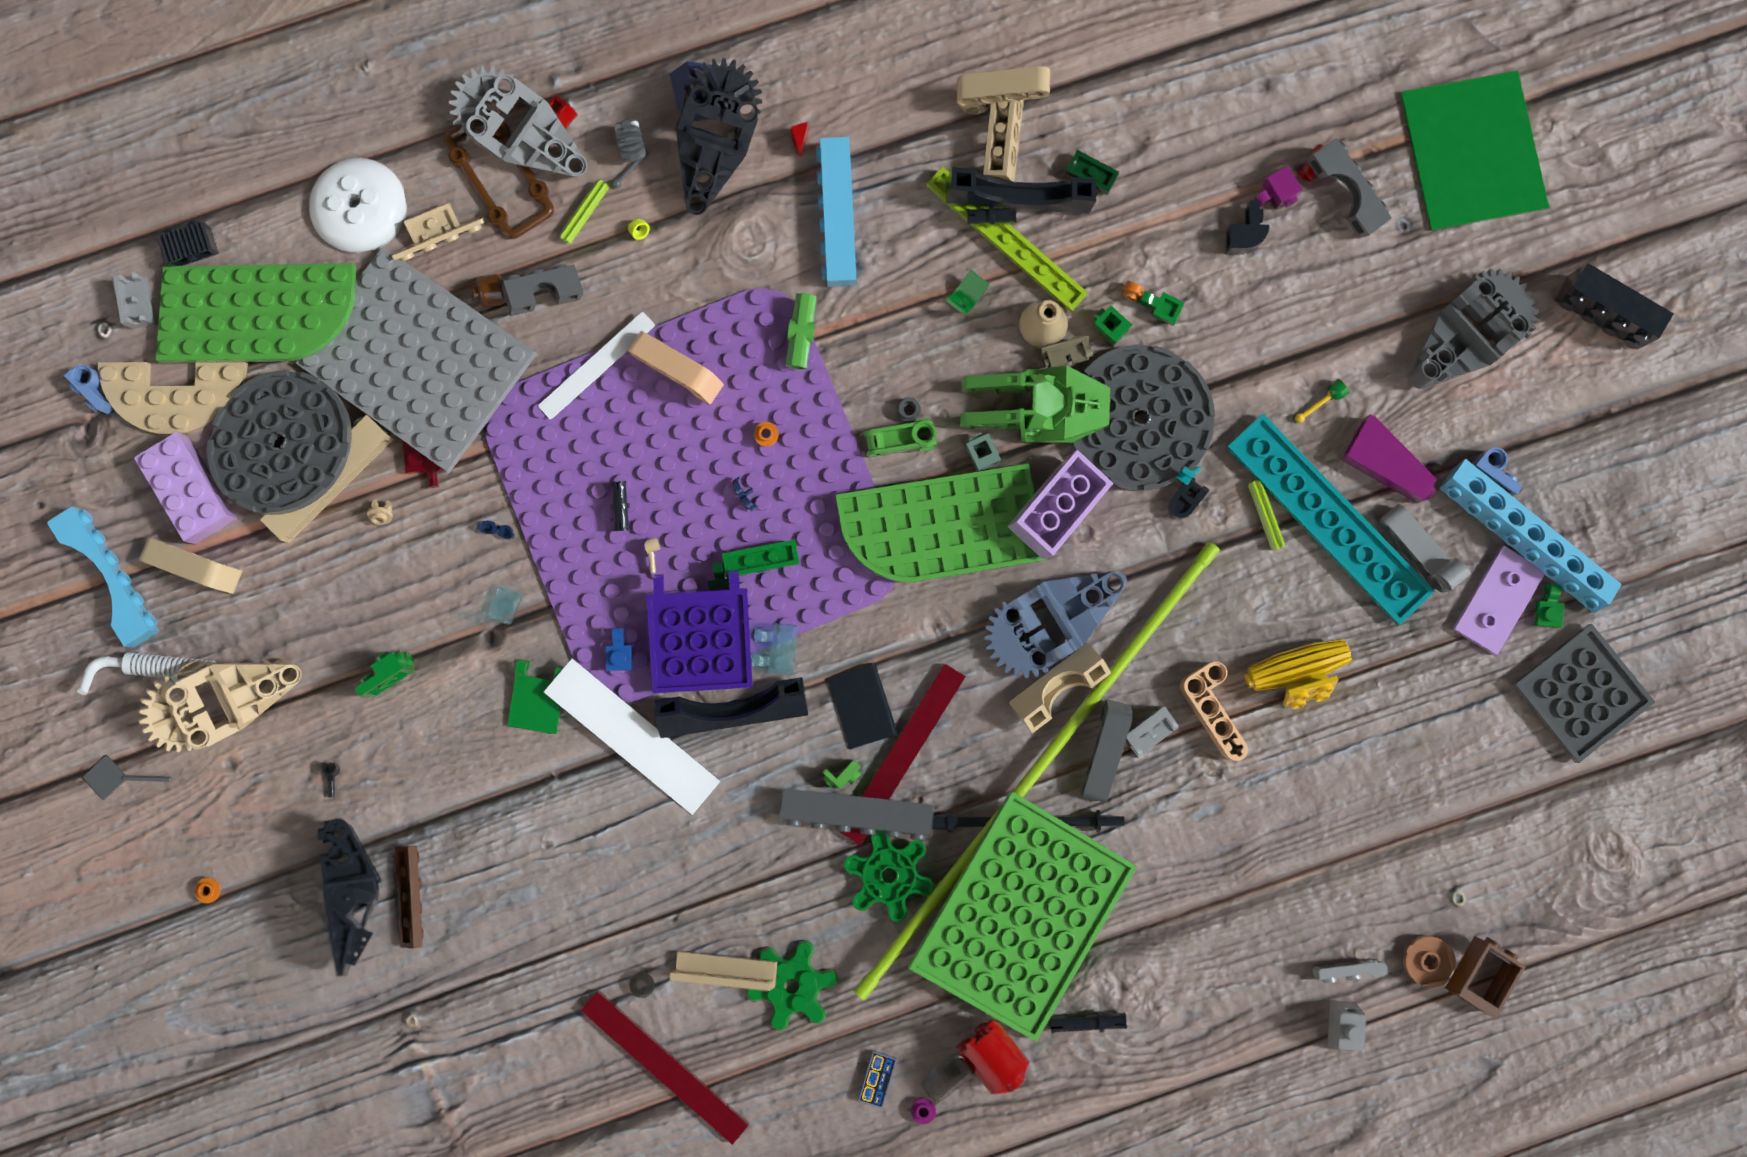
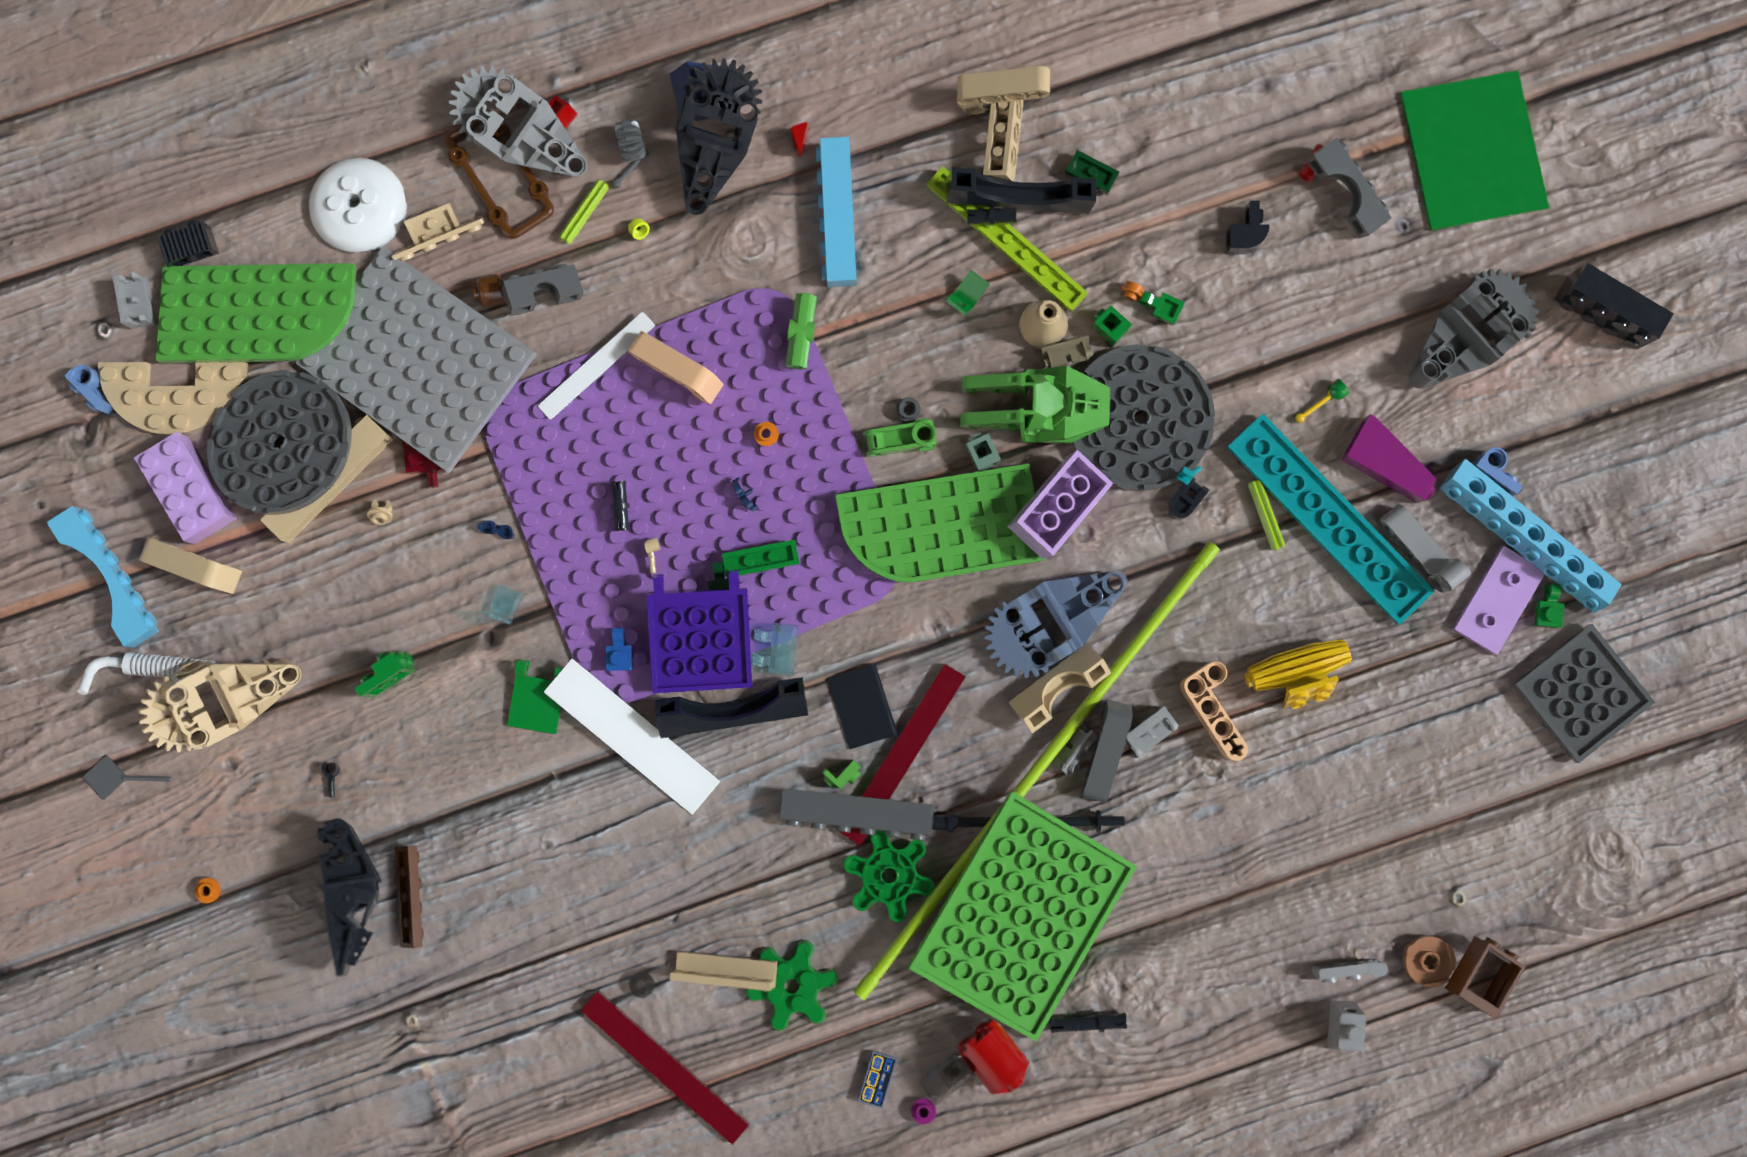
magenta brick [1254,165,1303,209] -> none
none -> light grey hinge [1052,724,1097,776]

